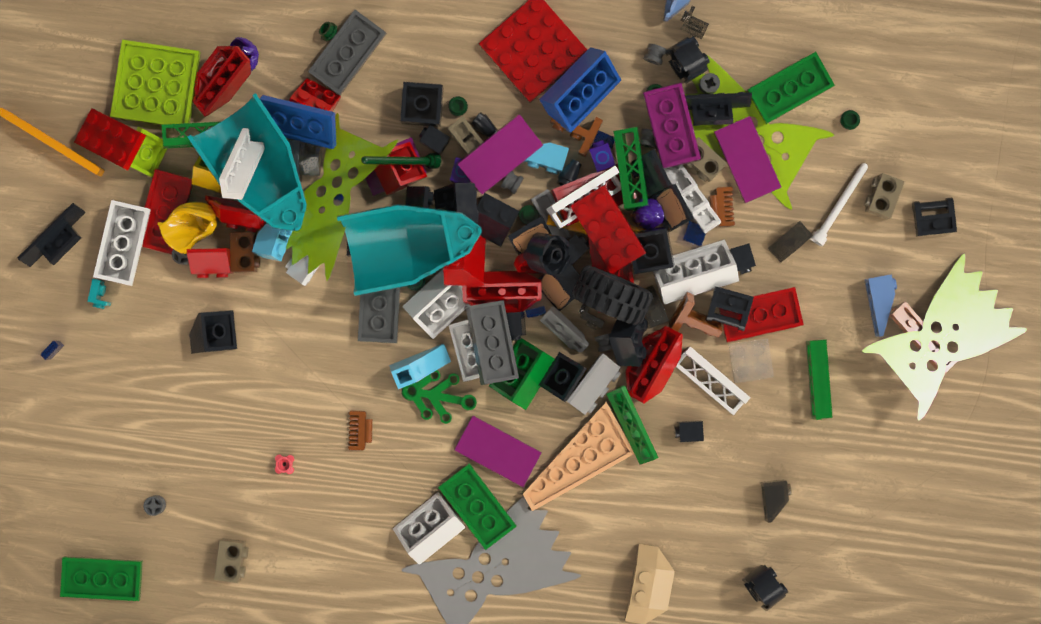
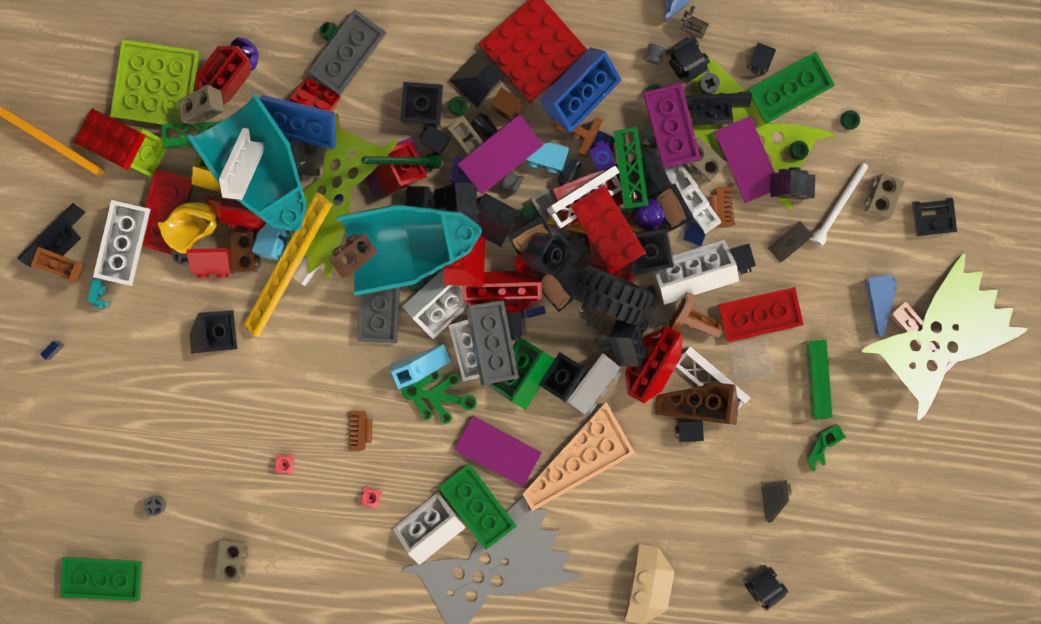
light grey hinge [540,306,589,353] -> none
green fence [607,385,659,465] -> none
black plate [706,286,754,331] -> none
none -> dark orange bracket [31,247,85,283]
none -> dark tan brick [178,85,224,126]
none -> yellow tile [244,193,332,337]
none -> reddish brown brick [328,233,378,278]
none -> coral plate [360,486,382,508]
none -> black slope [449,53,504,108]
none -> reddish brown brick [491,88,523,121]
none -> reddish brown wedge [655,382,739,425]
none -> black brick [747,42,776,75]
none -> black brick [770,167,815,200]
none -> dark green plate [789,141,809,160]
none -> green piece [807,424,846,472]

